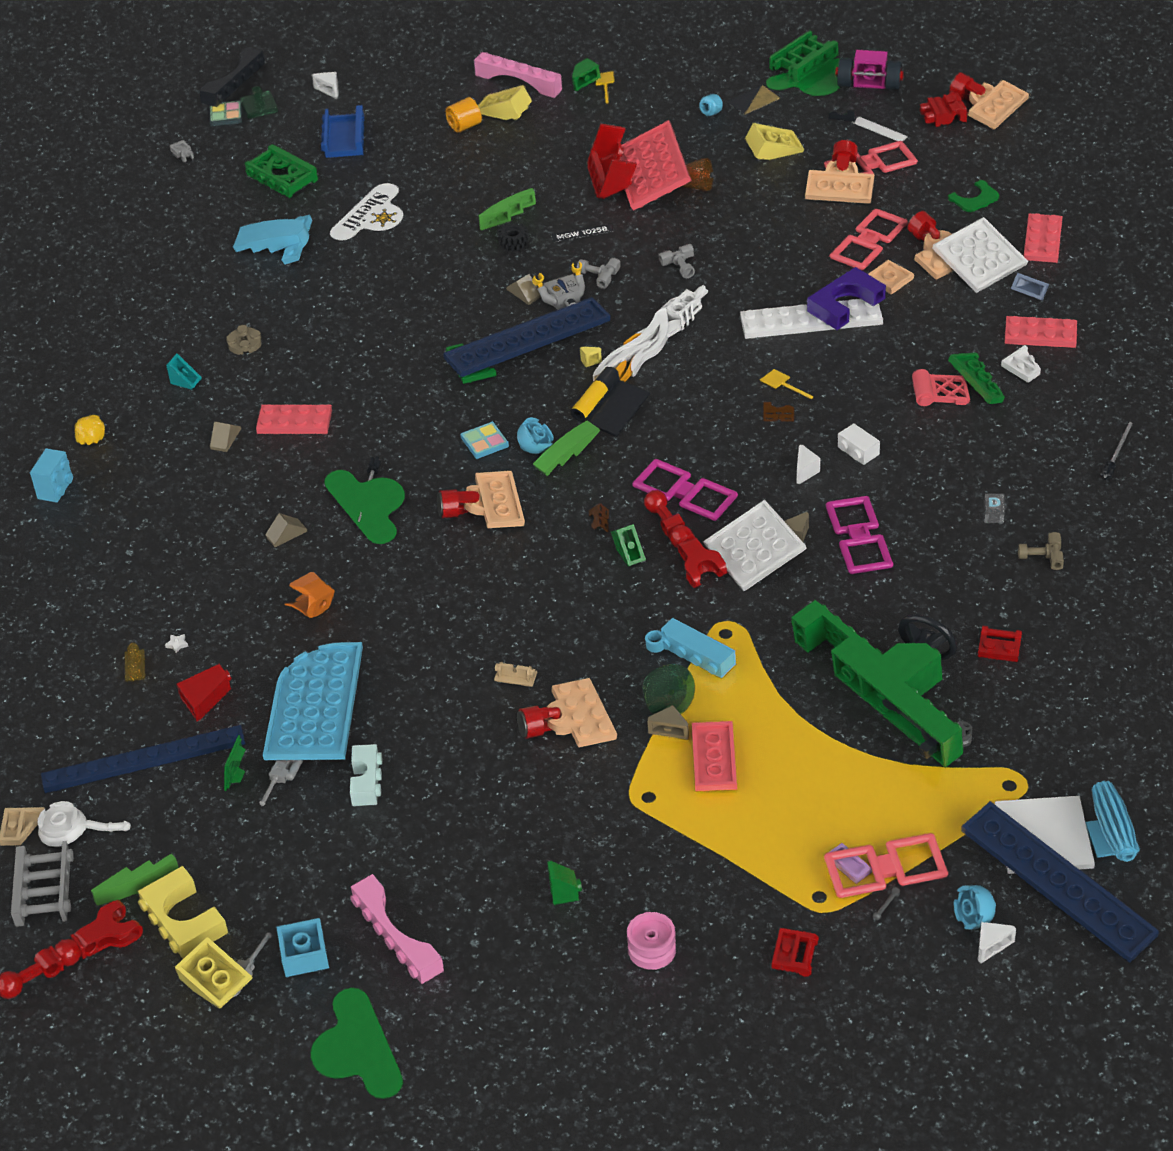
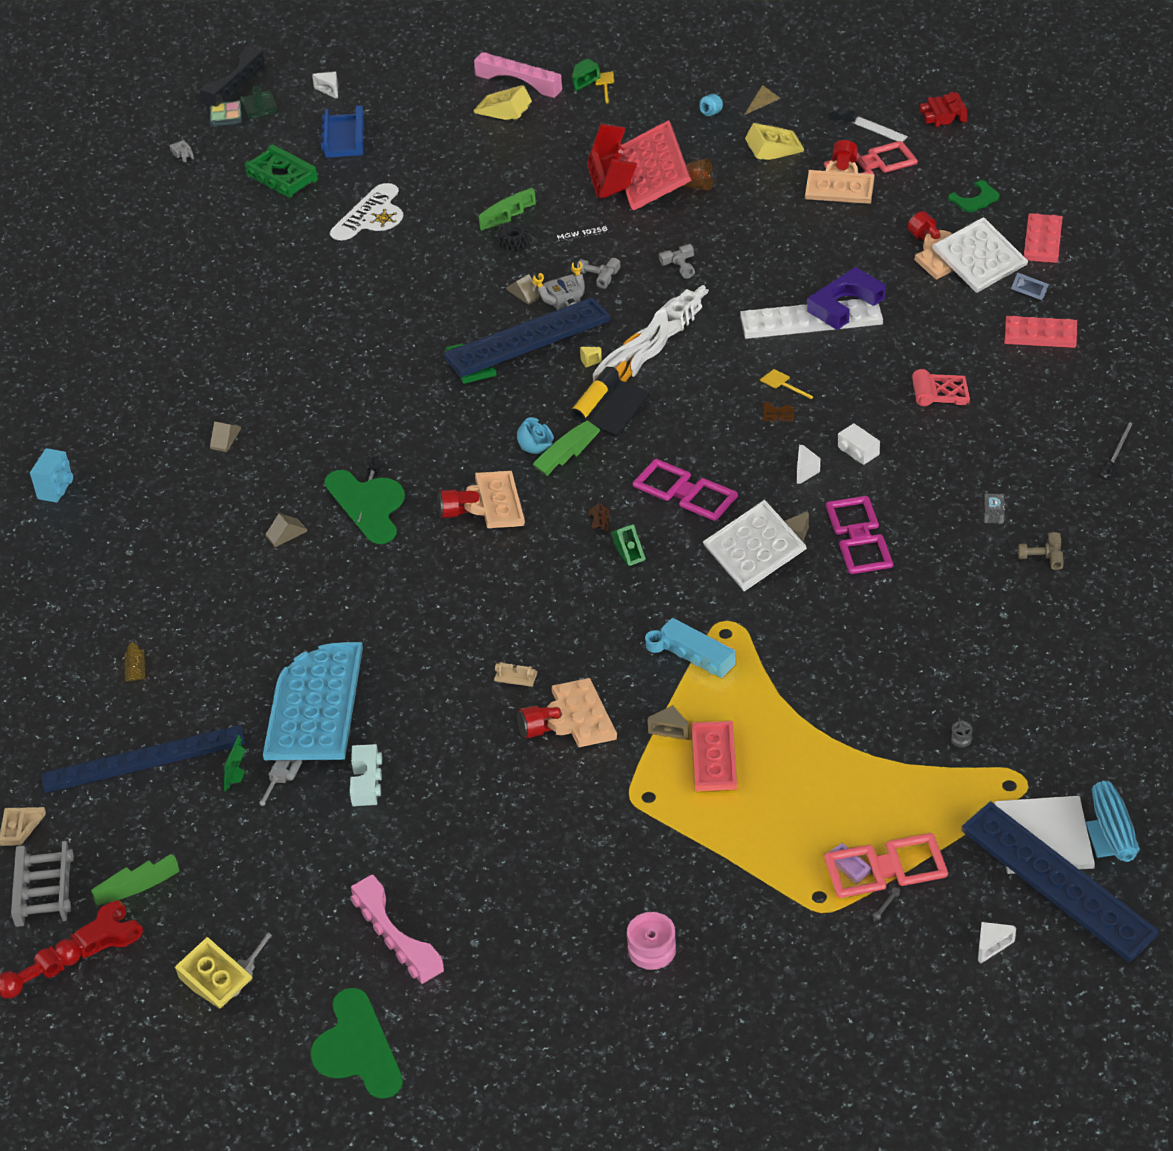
white piece [38,801,131,847] -> none
yellow hair [75,415,105,445] -> none
light yellow arch [138,866,228,959] -> none
white piece [165,634,188,653] -> none
teal slope [166,353,202,390] -> none
red slope [177,664,231,721] -> none
dark tan plate [226,325,262,355] -> none
medium azure slope [233,215,312,264] -> none
coral plate [256,404,332,434] -> none
medium azure brick [277,918,329,977] -> none
orange piece [285,572,335,618] -> none
light orange piece [446,97,482,133] -> none
tile [461,421,509,459] -> none
green slope [547,861,582,905] -> none
clear green piece [643,664,695,715] -> none
red piece [644,490,727,588] -> none
green sticker [766,58,854,96] -> none
green fence [769,31,838,82] -> none
red plate [772,928,819,977] -> none
green piece [791,600,963,768] -> none
coral bar [830,209,908,270] -> none
brick [836,50,904,90] -> none
light nougat tile [868,260,914,295] -> none
green wing [948,353,1005,404] -> none
light nougat plate [949,72,1029,129] -> none
medium azure cylinder [954,885,996,929] -> none
red plate [978,625,1022,662] -> none
white wing [1001,345,1041,382] -> none

